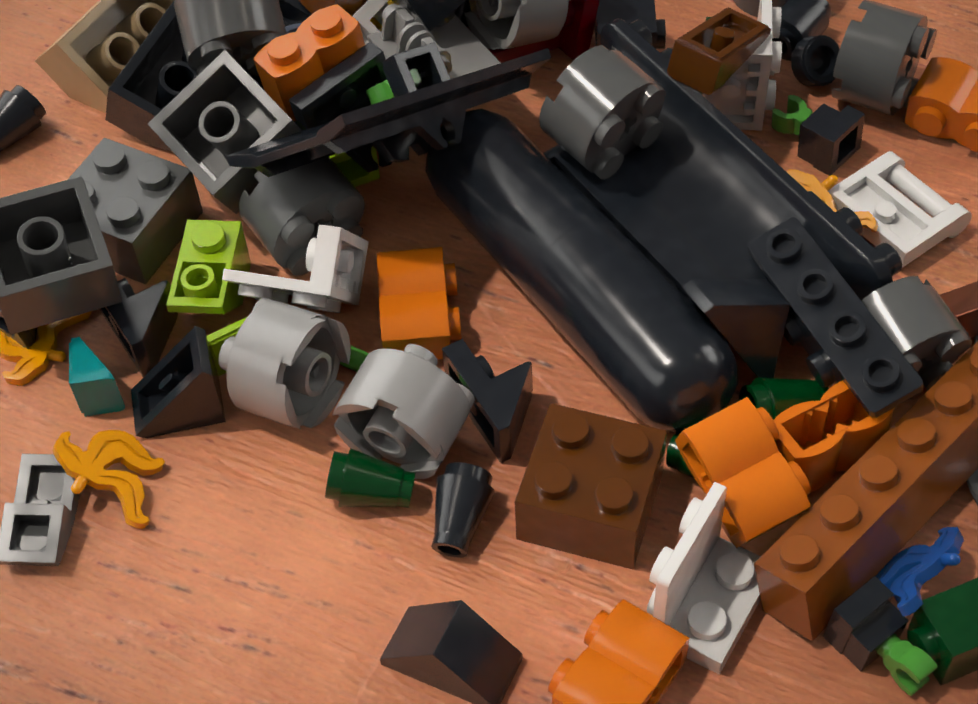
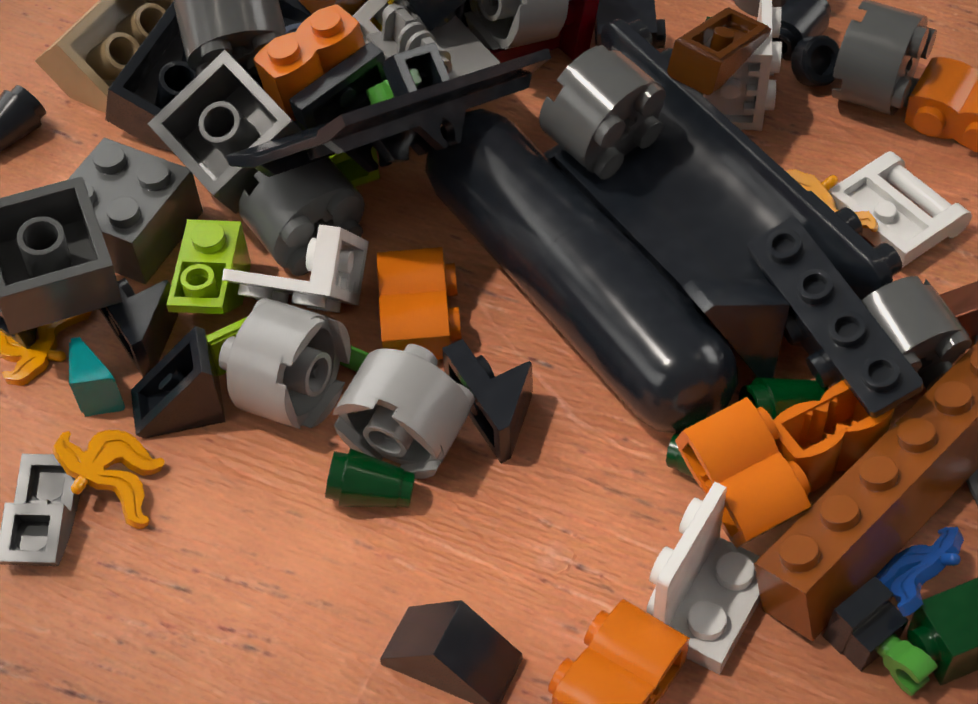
black cone [431,462,495,558] -> none
reddish brown brick [515,403,667,570] -> none
black piece [771,95,865,176] -> none

